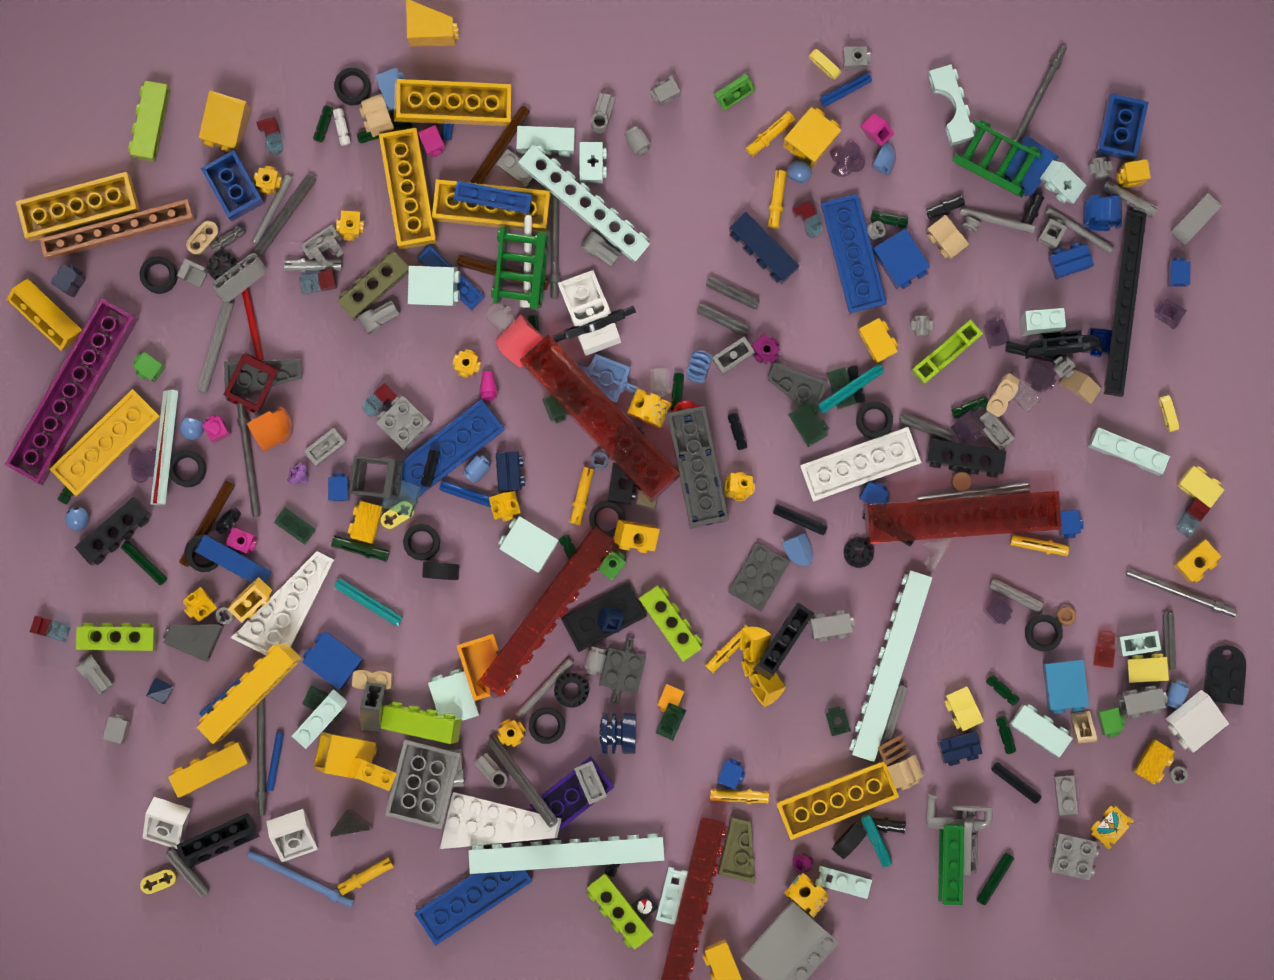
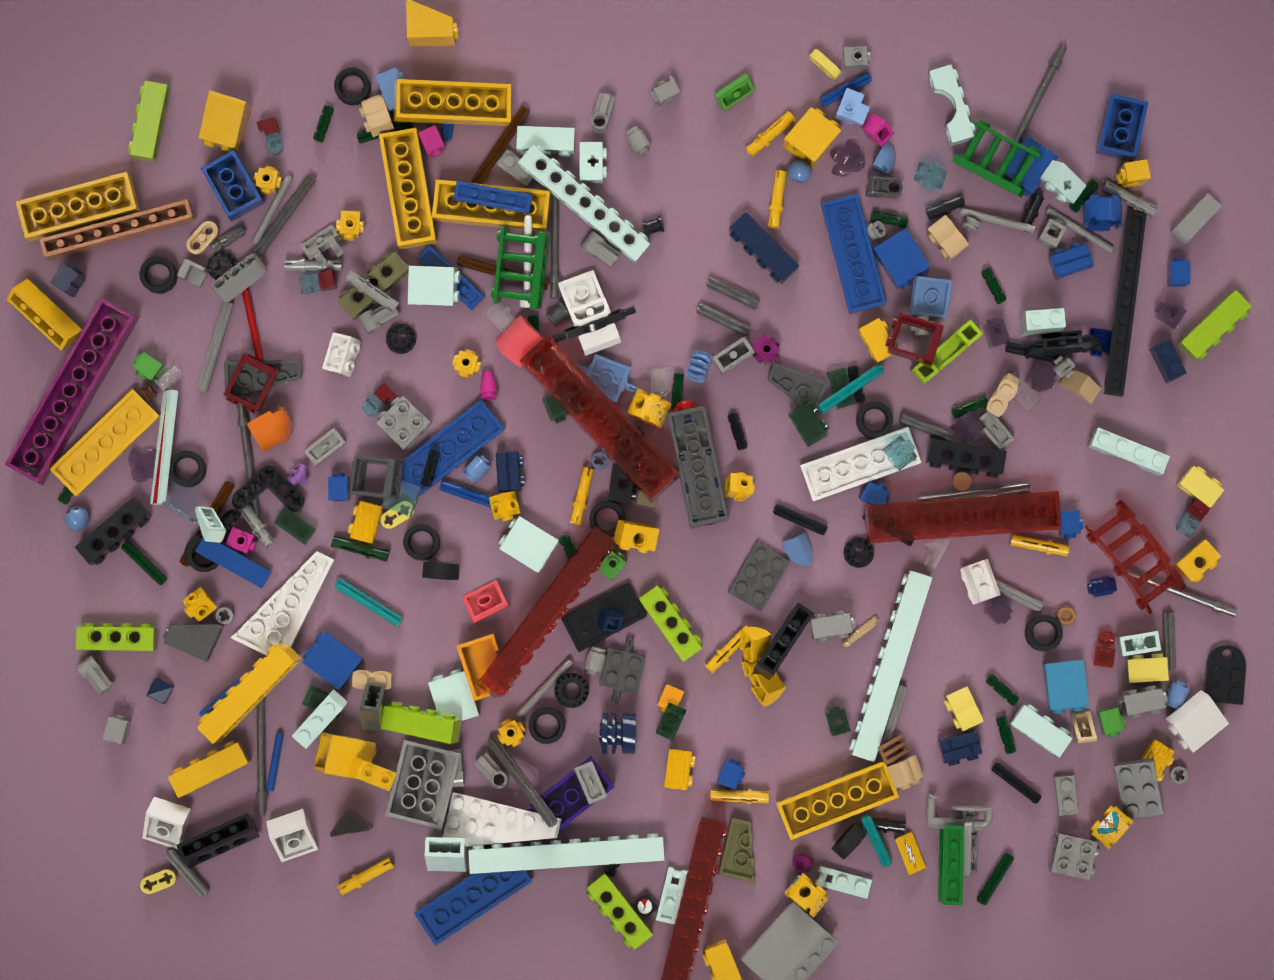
leg [29,616,71,642] -> none
medium blue piece [180,418,204,440] -> none
dark pink brick [202,415,231,443] -> none
yellow brick [228,577,272,623] -> none
medium blue bar [247,850,354,908] -> none
white axle [333,108,351,146] -> none
leg [792,200,823,238] -> none
light grey gear [1088,157,1113,179] -> none
light yellow beam [1159,395,1179,432] -> none
none -> reddish brown bush [140,383,157,402]
none -> clear brick [153,363,182,391]
none -> clear light blue piece [162,501,198,524]
none -> light aqua slope [195,506,226,543]
none -> black beam [232,466,305,512]
none -> light grey pin [237,496,275,549]
none -> white bracket [322,332,361,377]
none -> light grey pin [345,270,399,313]
none -> black gear [386,323,416,354]
none -> light aqua brick [424,837,467,872]
none -> coral slope [462,580,510,624]
none -> dark grey bush [545,302,570,327]
none -> black bush [642,216,665,237]
none -> yellow brick [664,749,695,790]
none -> light blue brick [835,88,870,126]
none -> tan piece [842,616,878,647]
none -> dark grey piece [865,175,903,199]
none -> clear light blue brick [882,435,917,471]
none -> dark red window [885,313,944,366]
none -> yellow slope [894,831,926,875]
none -> medium blue plate [909,276,952,318]
none -> clear light blue brick [914,162,947,191]
none -> white bracket [960,559,1001,605]
none -> dark green axle [981,268,1006,304]
none -> dark green axle [1069,179,1098,213]
none -> clear red fence [1084,500,1186,614]
none -> clear blue brick [1087,575,1117,598]
none -> plate [1115,758,1164,819]
none -> dark blue brick [1149,339,1187,384]
none -> lime brick [1177,290,1252,361]

